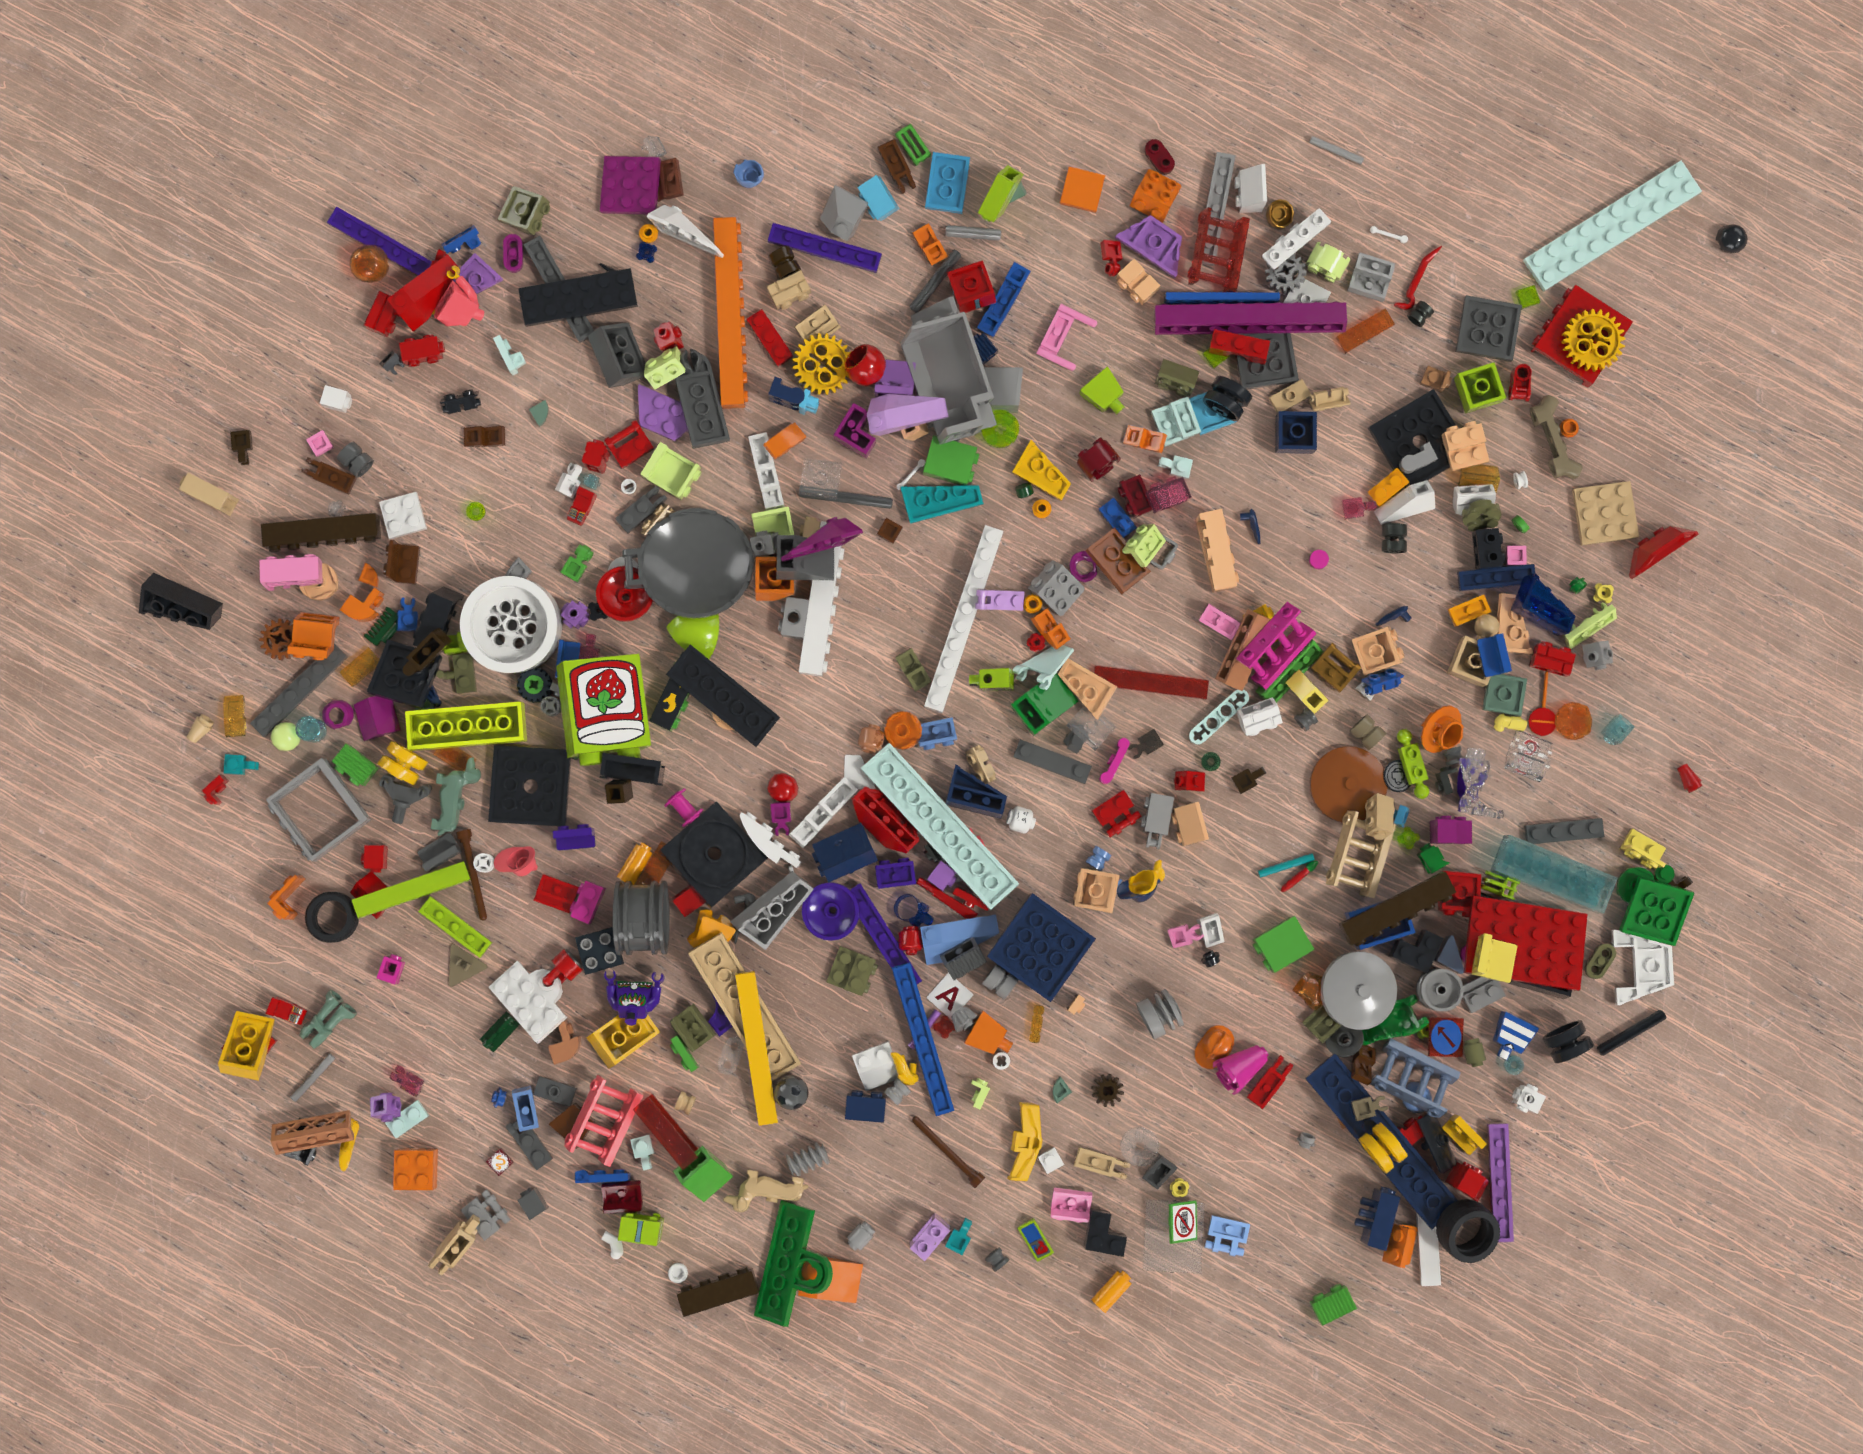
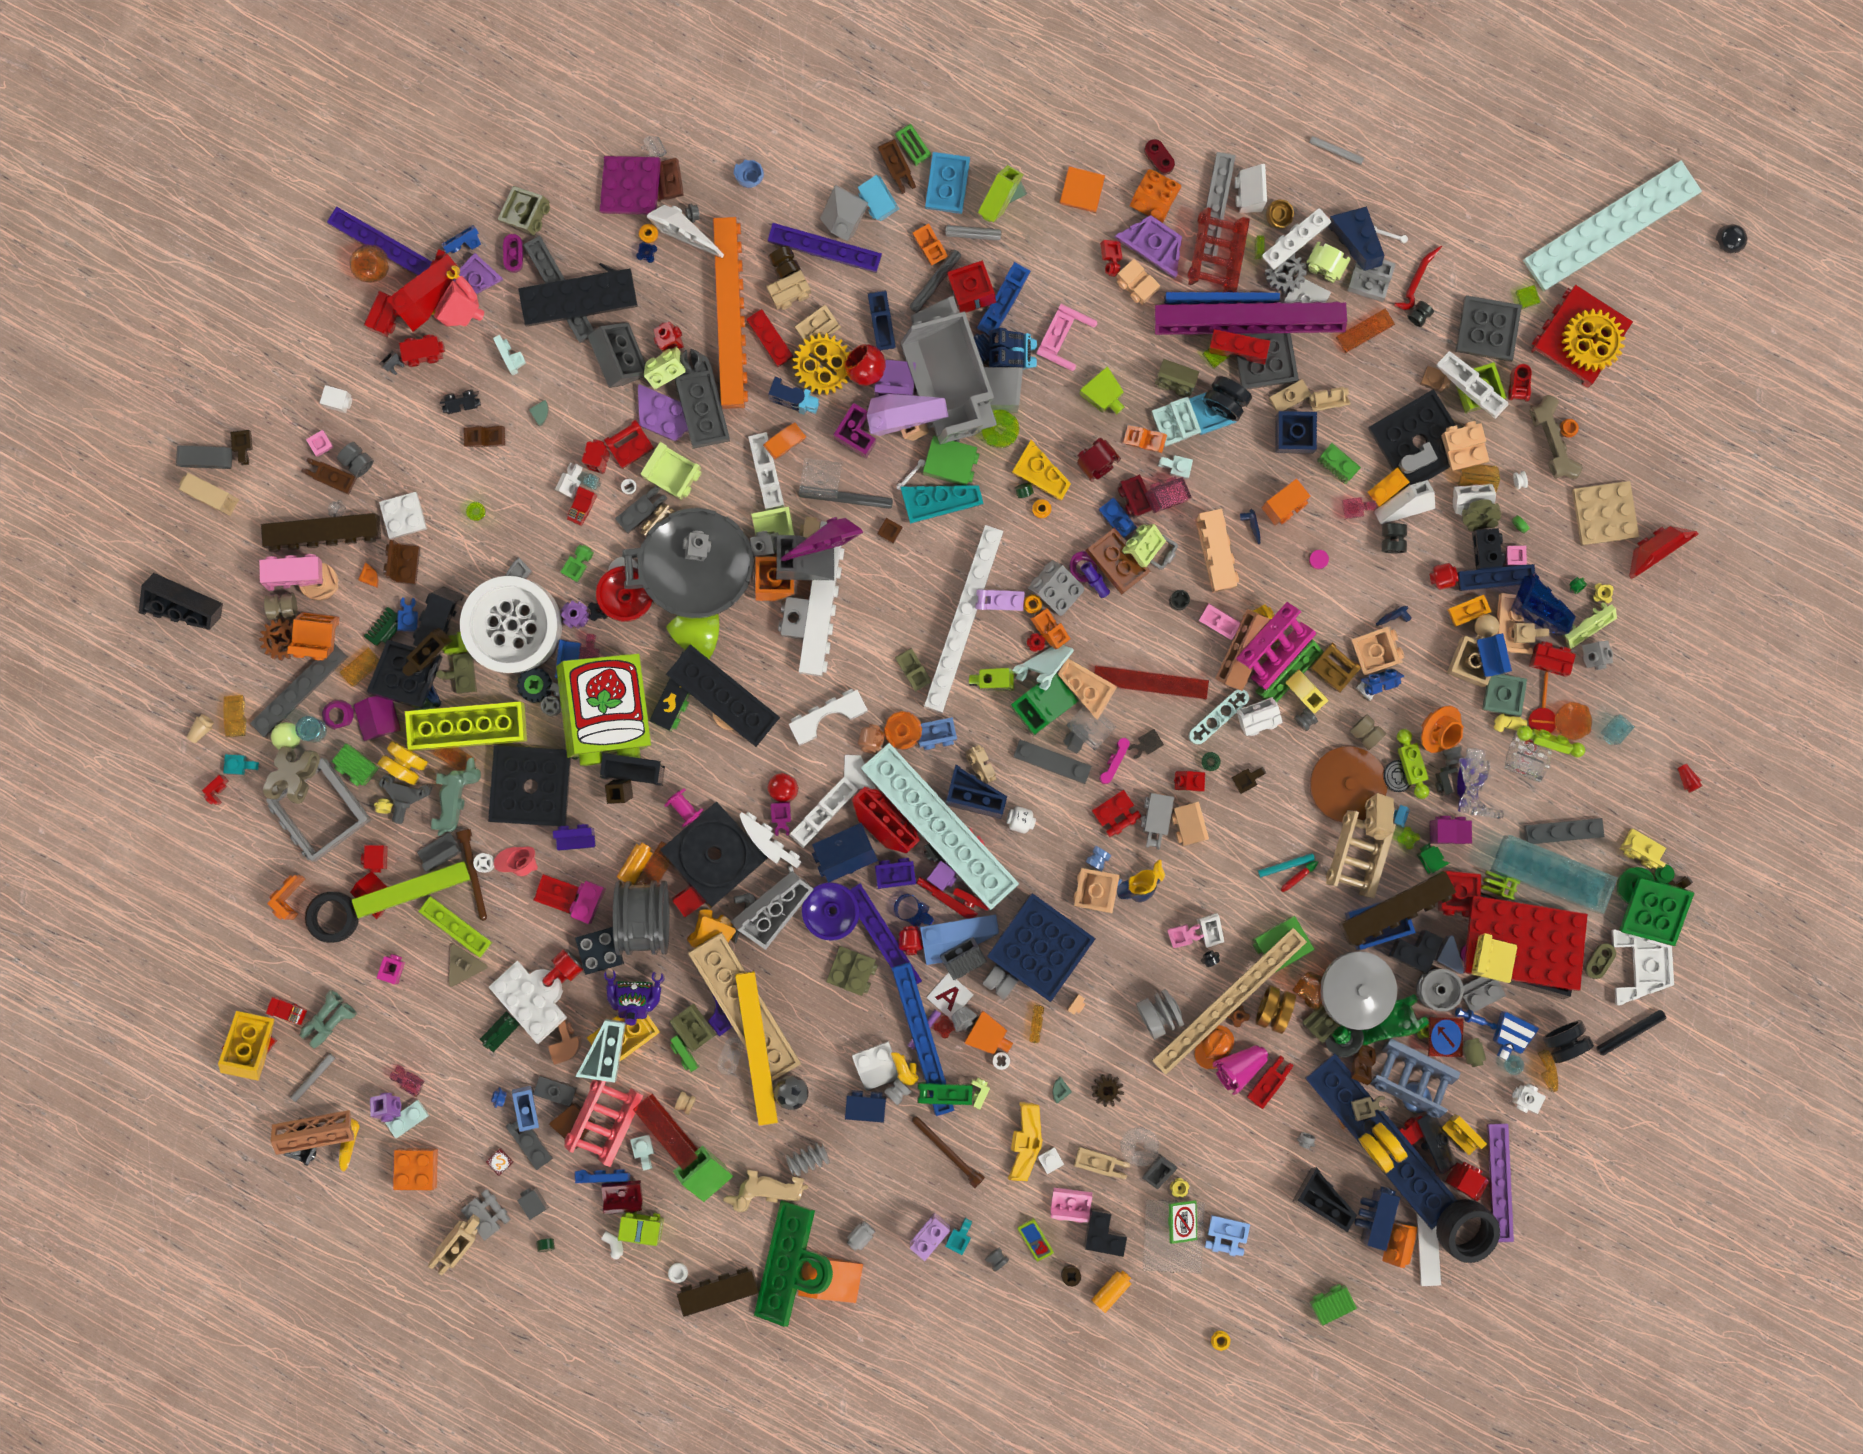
orange brick [340,587,384,622] -> none
none -> dark grey beam [176,446,233,469]
none -> dark tan piece [263,746,320,804]
none -> dark tan wheel [264,592,298,620]
none -> light yellow plate [374,799,393,814]
none -> dark green piece [536,1238,555,1252]
none -> light aqua wedge [575,1019,626,1083]
none -> light grey brick [683,531,711,561]
none -> dark grey plate [685,203,700,223]
none -> white arch [789,689,868,746]
none -> dark blue slope [867,290,896,351]
none -> green plate [917,1082,973,1105]
none -> hips [989,327,1037,370]
none -> dark brown wheel [1061,1265,1081,1287]
none -> dark purple pin [1080,562,1110,598]
none -> tan plate [1152,928,1307,1075]
none -> pearl dark grey wheel [1169,590,1190,611]
none -> yellow plate [1211,1331,1231,1351]
none -> dark orange plate [1228,1005,1250,1027]
none -> clear neon green tile [1255,235,1265,259]
none -> pearl gold wheel [1255,985,1296,1034]
none -> orange brick [1261,478,1311,525]
none -> black wedge [1292,1167,1357,1233]
none -> bright green brick [1317,443,1361,484]
none -> dark blue wedge [1328,206,1385,271]
none -> green plate [1333,1026,1351,1044]
none -> red head [1429,563,1459,590]
none -> white slope [1437,351,1508,419]
none -> blue piece [1455,1007,1497,1030]
none -> tan plate [1513,623,1549,643]
none -> lime plate [1517,726,1585,758]
none -> clear yellow slope [1538,1050,1558,1092]

